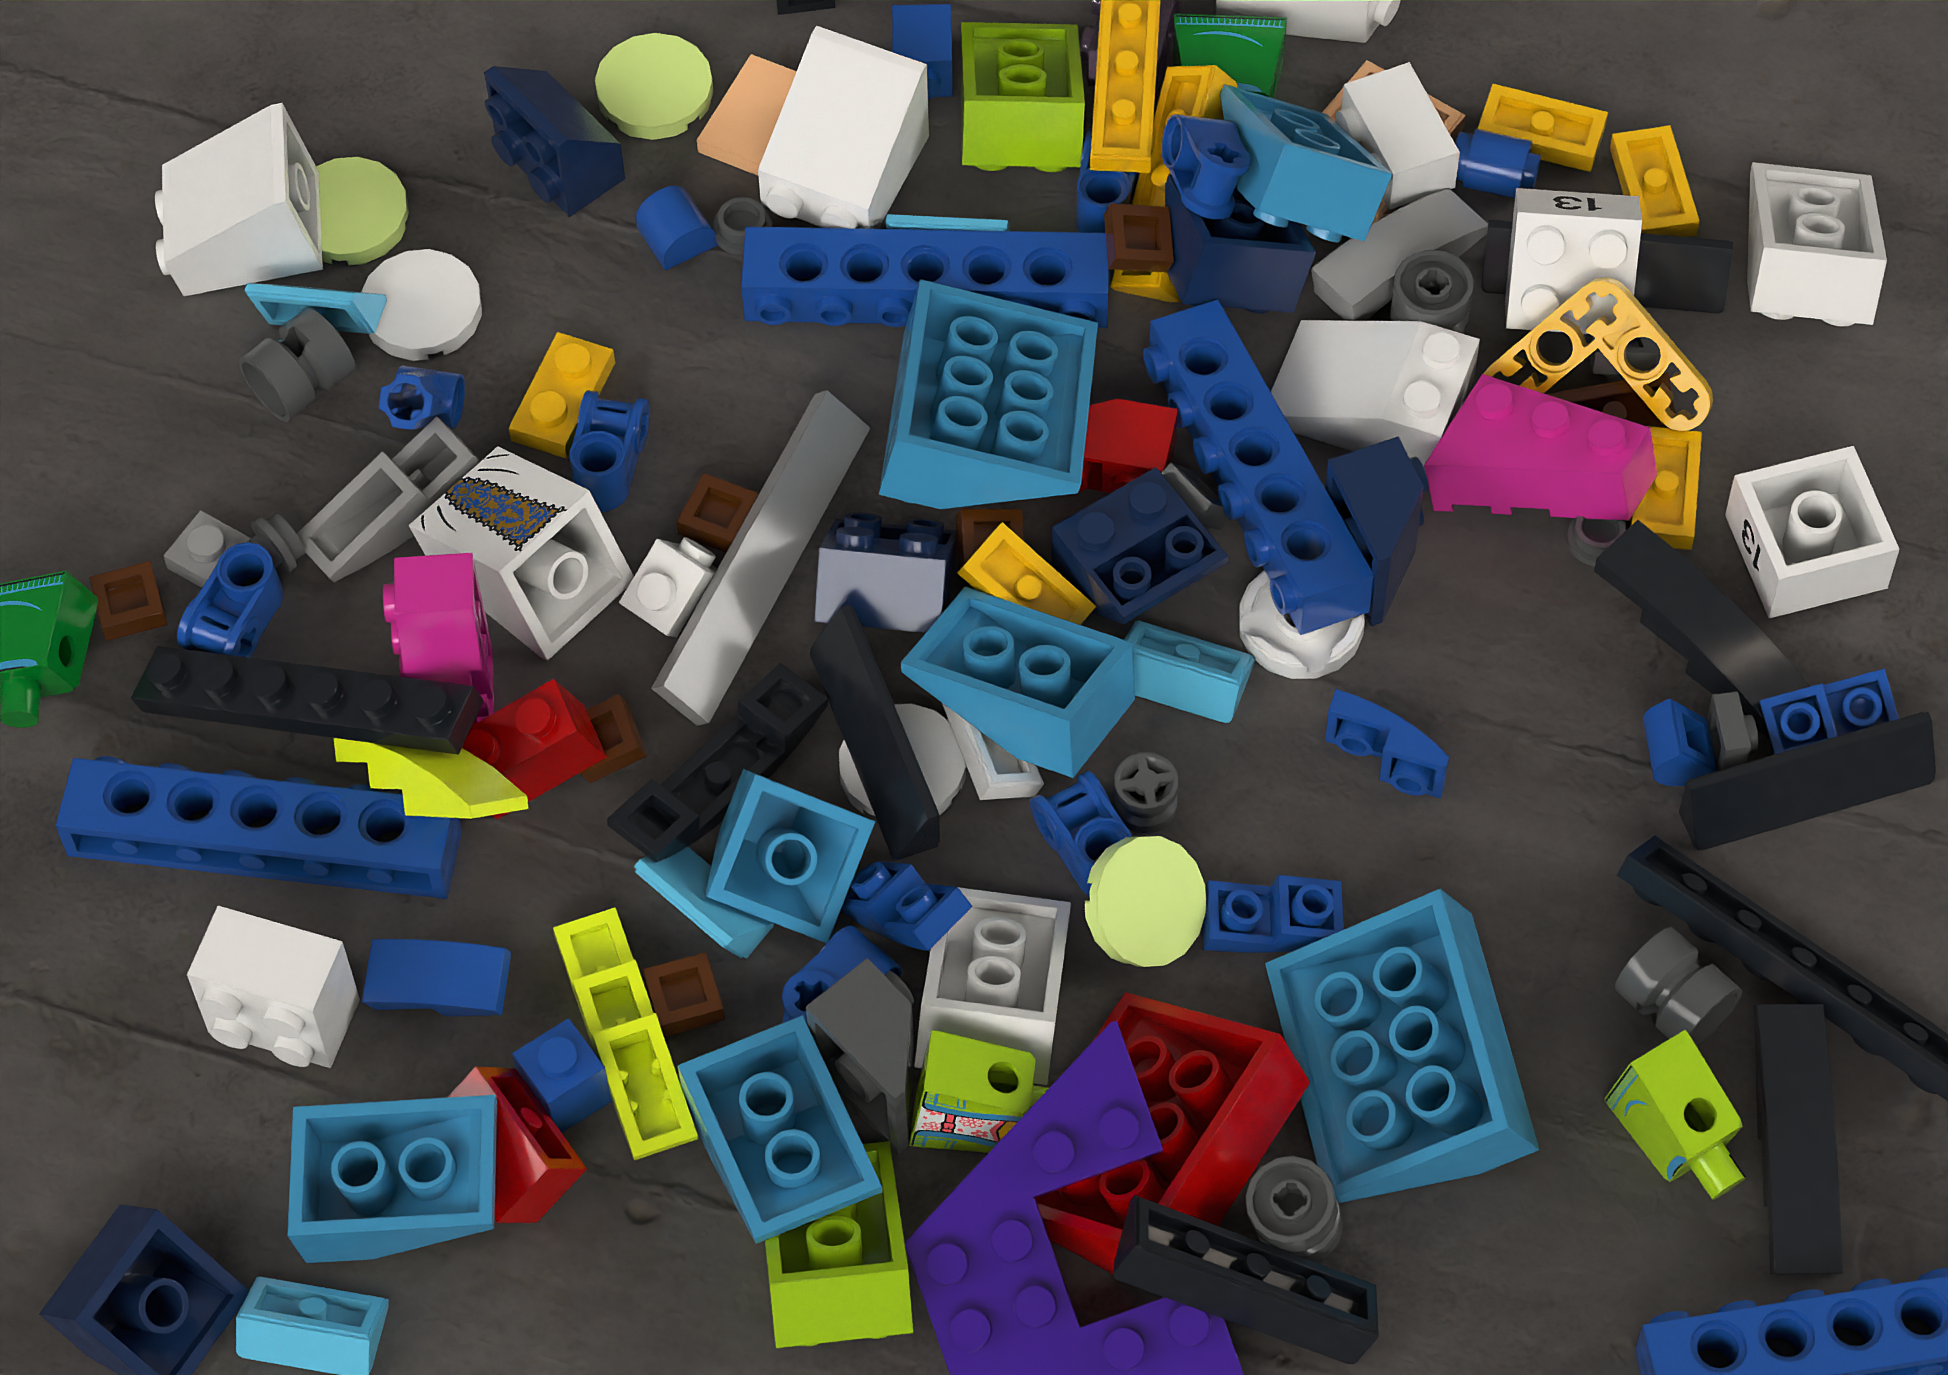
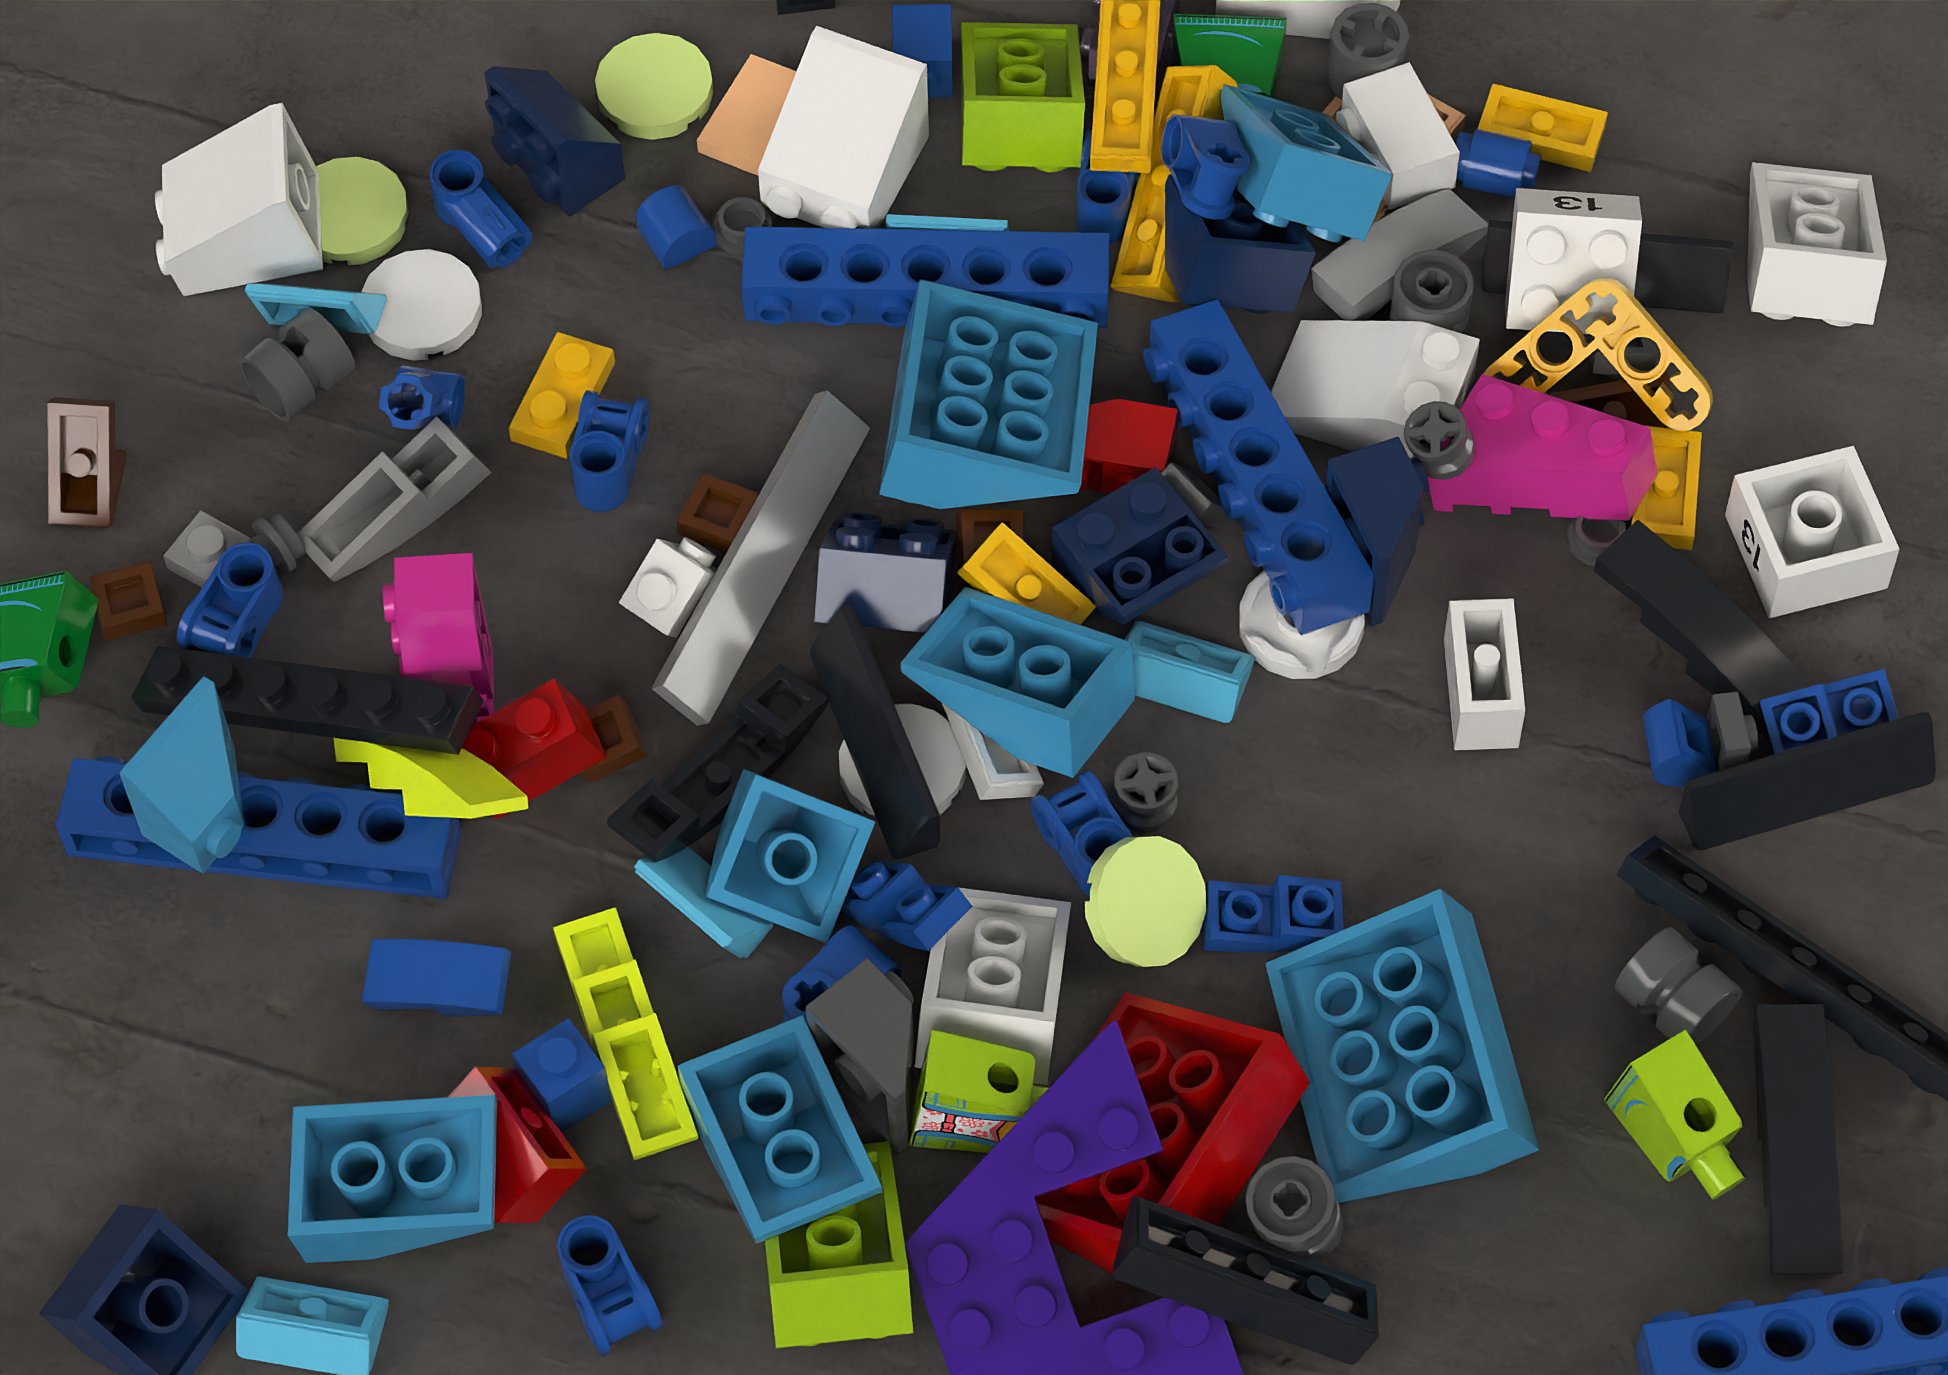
white brick [187,906,360,1068] -> none
white slope [409,446,634,661] -> none
reddish brown plate [642,952,725,1037] -> none
reddish brown plate [1104,203,1174,273] -> none
blue slope [1325,689,1449,798] -> none
yellow plate [1610,125,1700,237] -> none
none -> slope [47,397,126,527]
none -> dark azure slope [119,676,244,874]
none -> blue piece [430,150,533,268]
none -> blue piece [557,1215,663,1357]
none -> dark grey piece [1328,3,1409,100]
none -> dark grey wheel [1404,401,1476,480]
none -> white brick [1444,598,1525,750]

